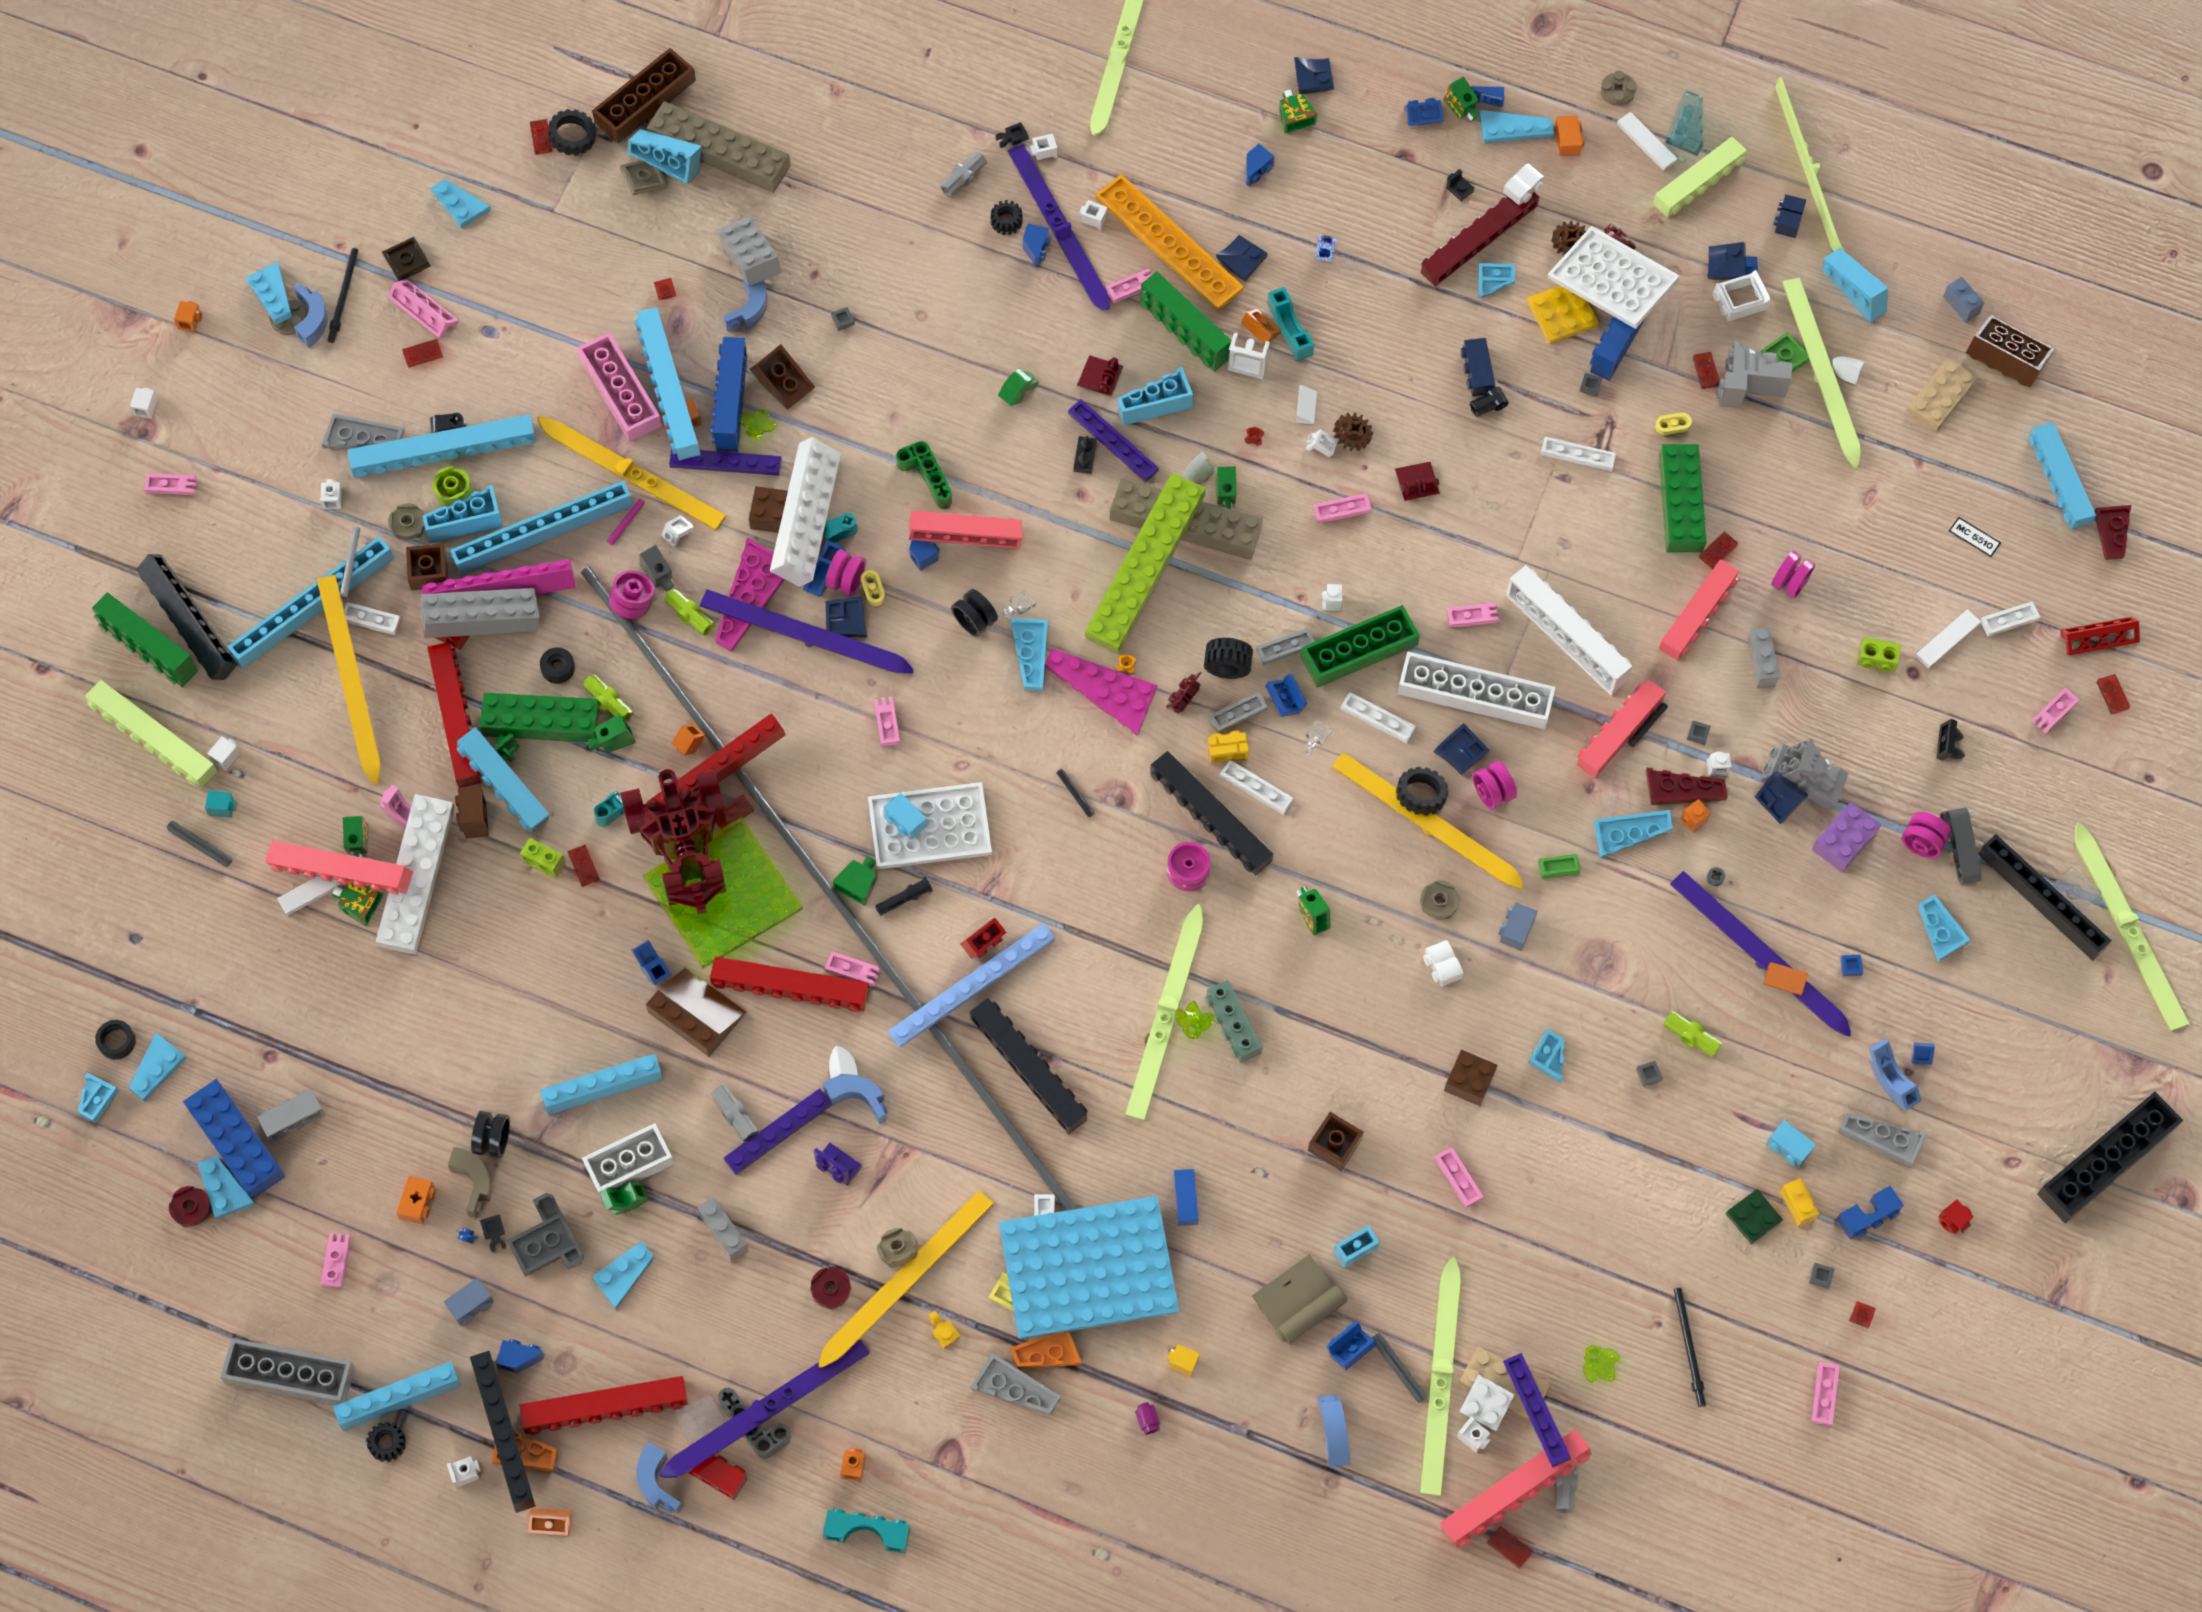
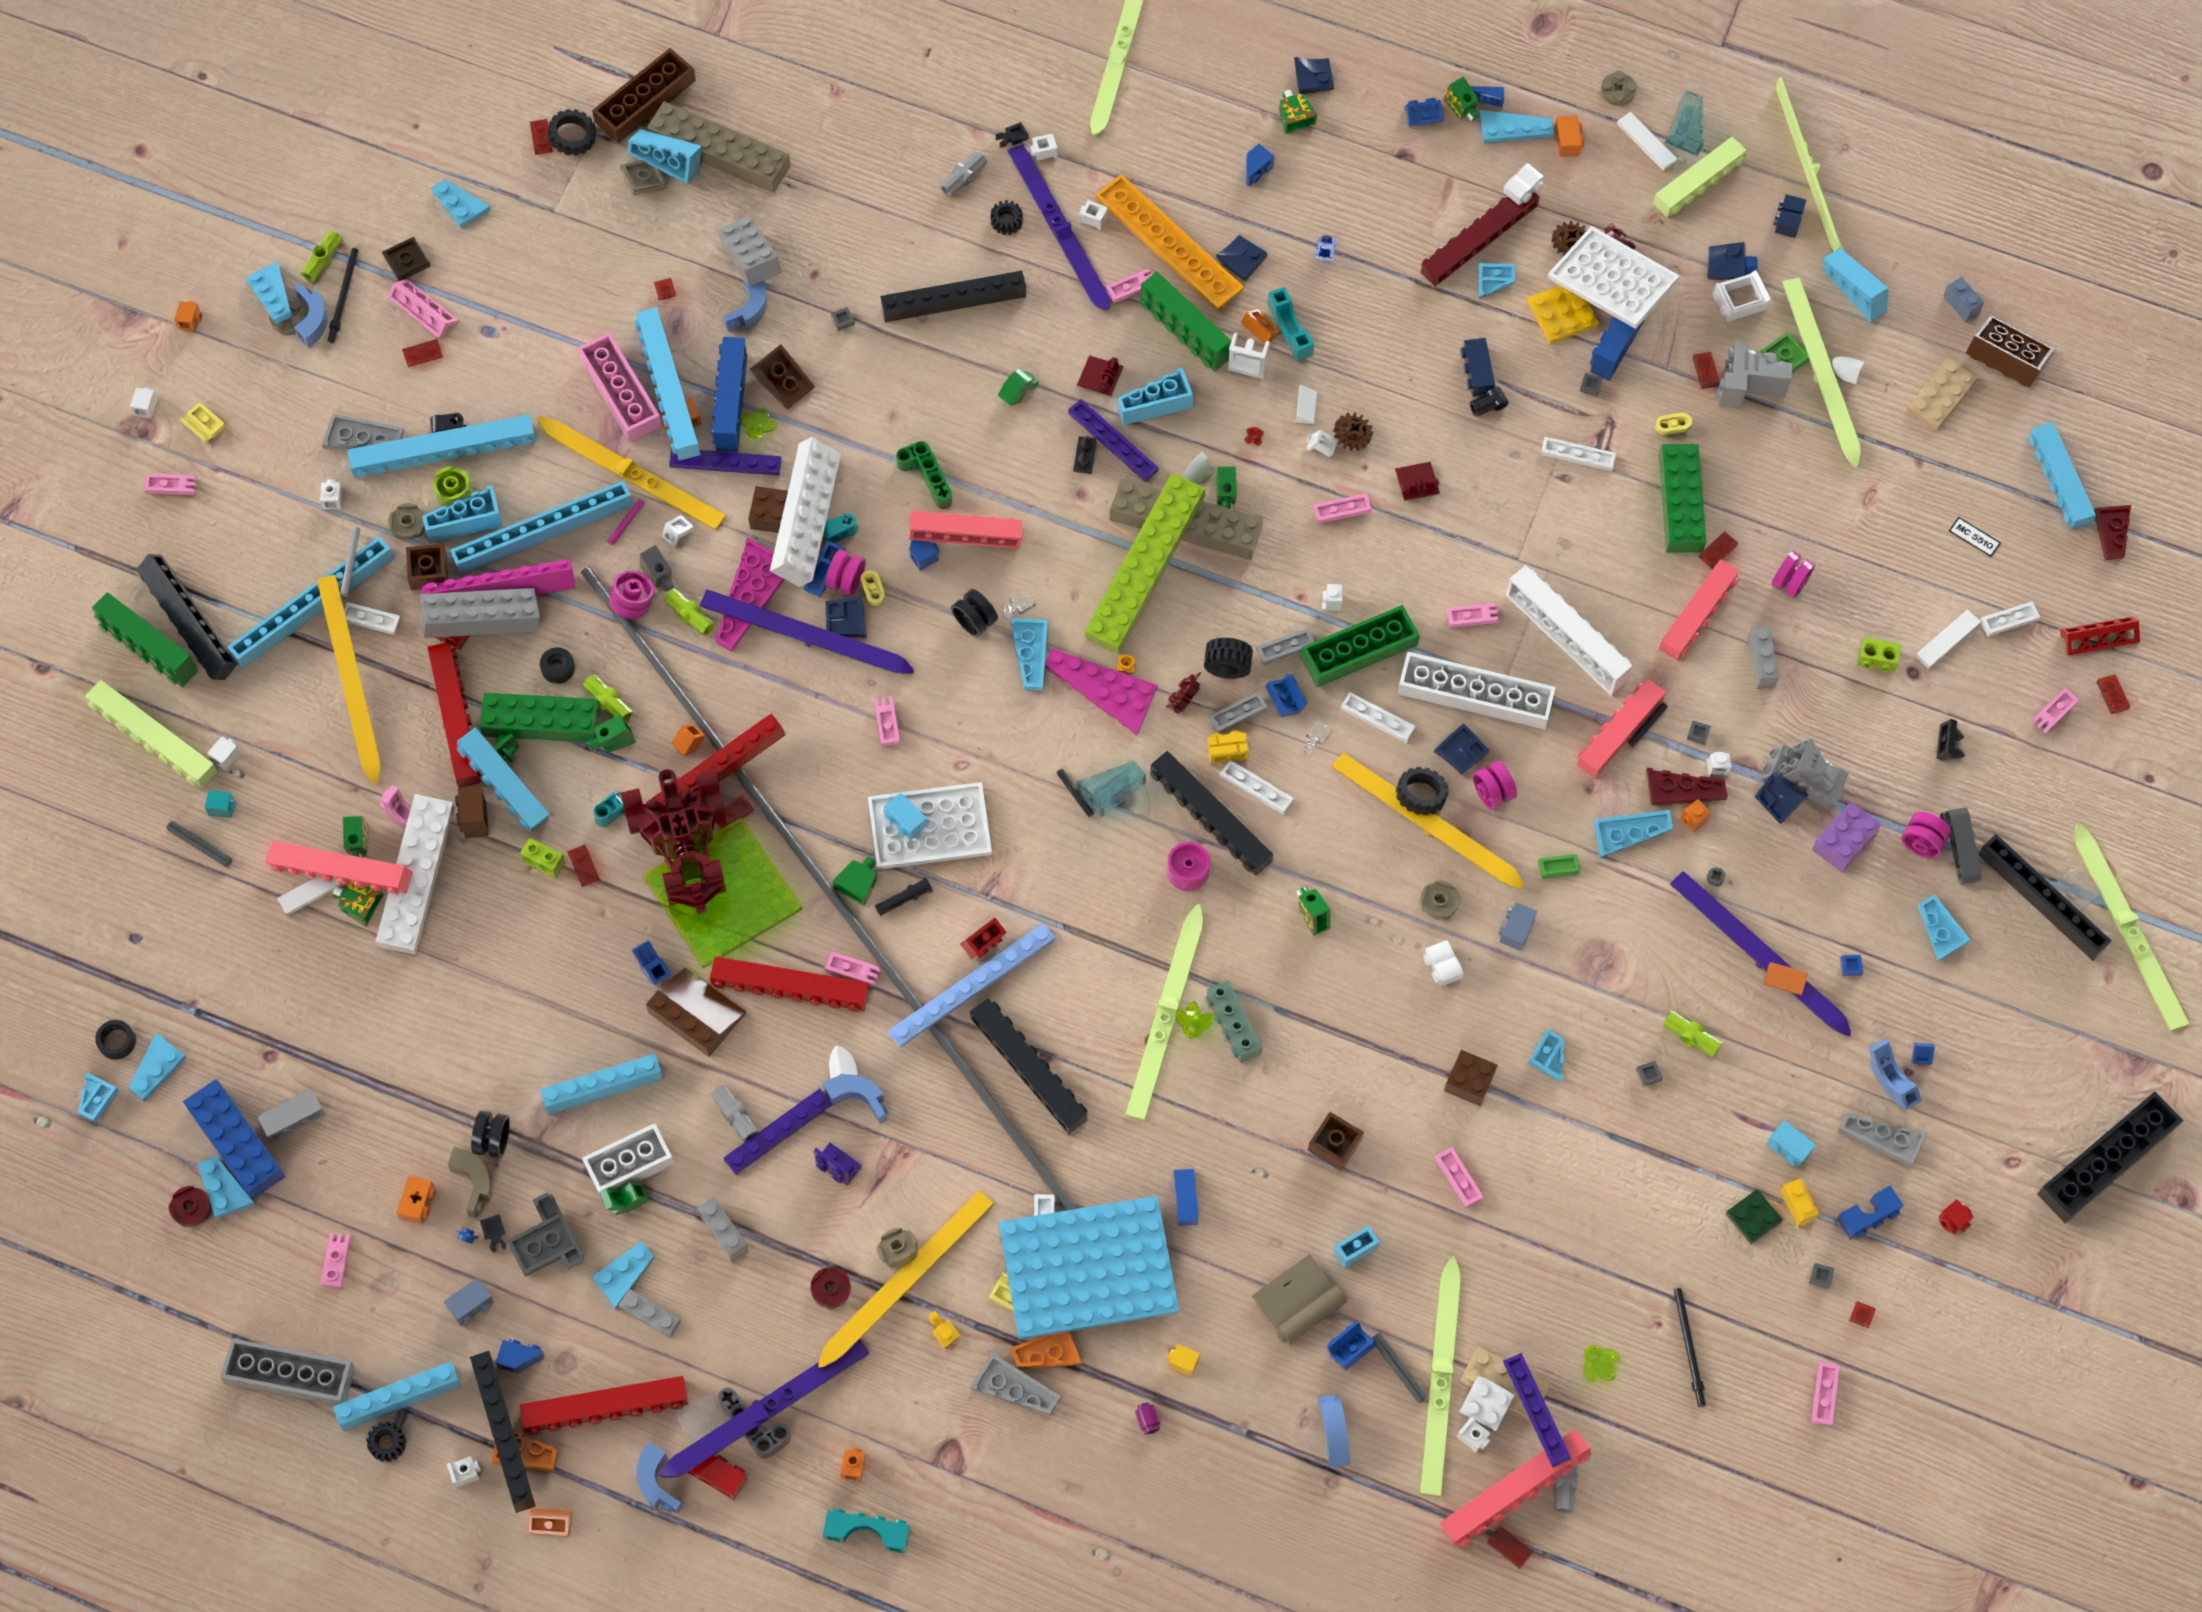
blue slope [1023,224,1051,267] -> none
black bracket [1446,169,1474,201] -> none
none -> light yellow plate [180,402,226,444]
none -> lime piece [301,231,343,282]
none -> light grey plate [618,1289,681,1338]
none -> black brick [880,271,1026,322]
none -> clear light blue wedge [1077,761,1146,817]

